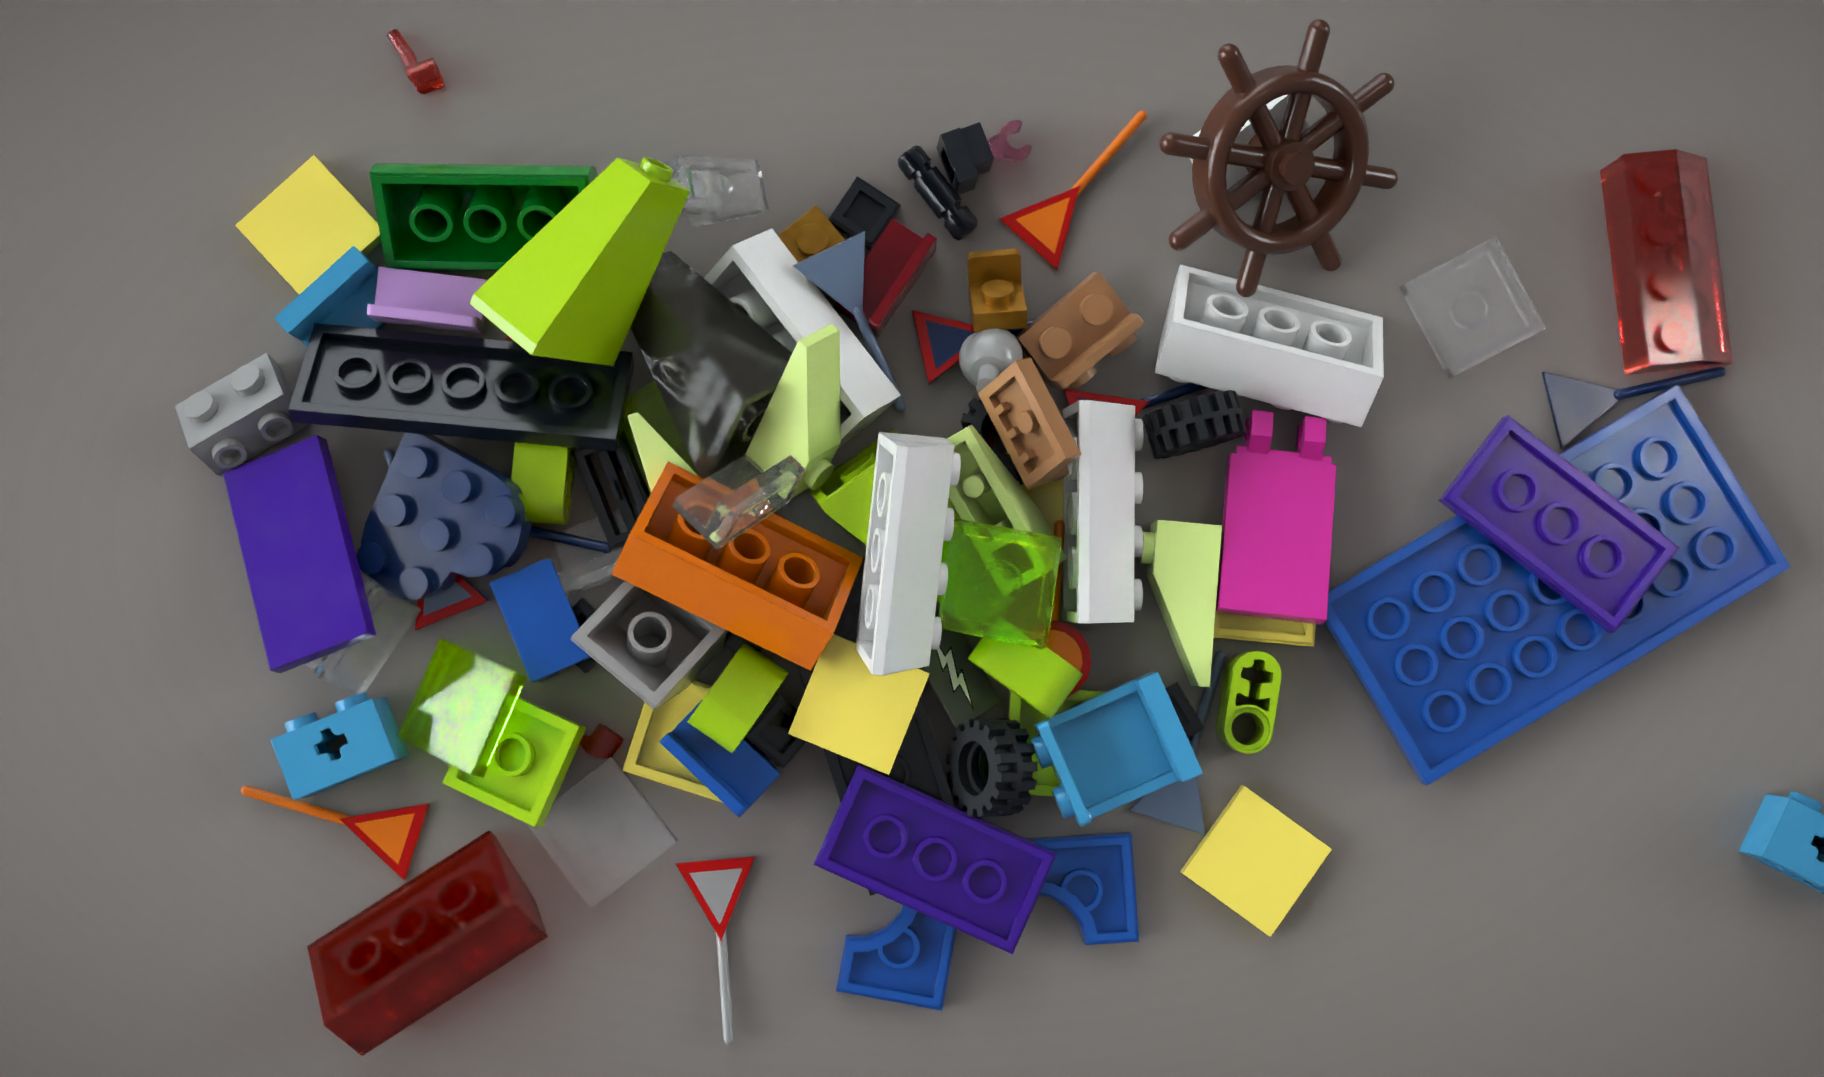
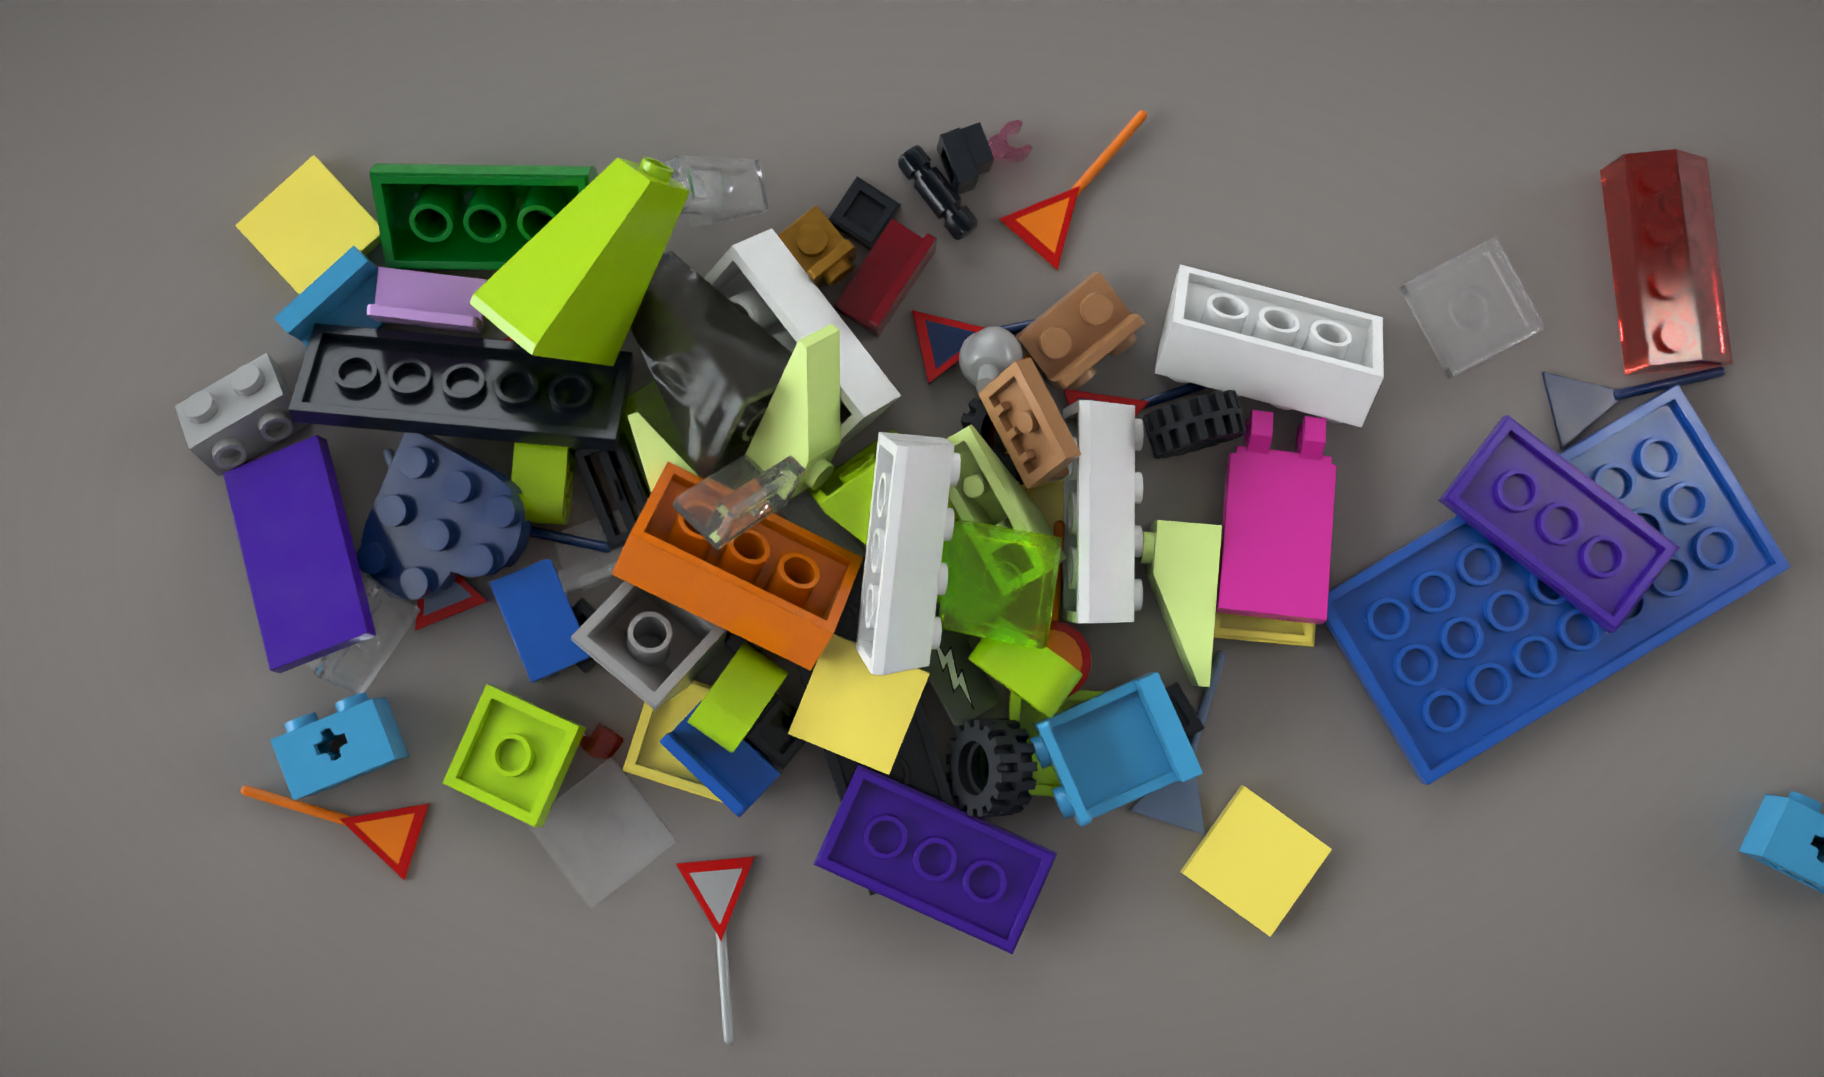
clear red slope [307,830,548,1056] -> none
clear red hand [387,29,445,94] -> none
clear neon green tile [398,638,527,778] -> none
sand blue piece [792,231,906,412] -> none
blue tile [836,905,957,1011] -> none
pearl gold bracket [967,248,1027,332] -> none
blue tile [1026,832,1139,945] -> none
reddish brown brick [1159,19,1398,297] -> none
lime beam [1215,651,1282,754] -> none

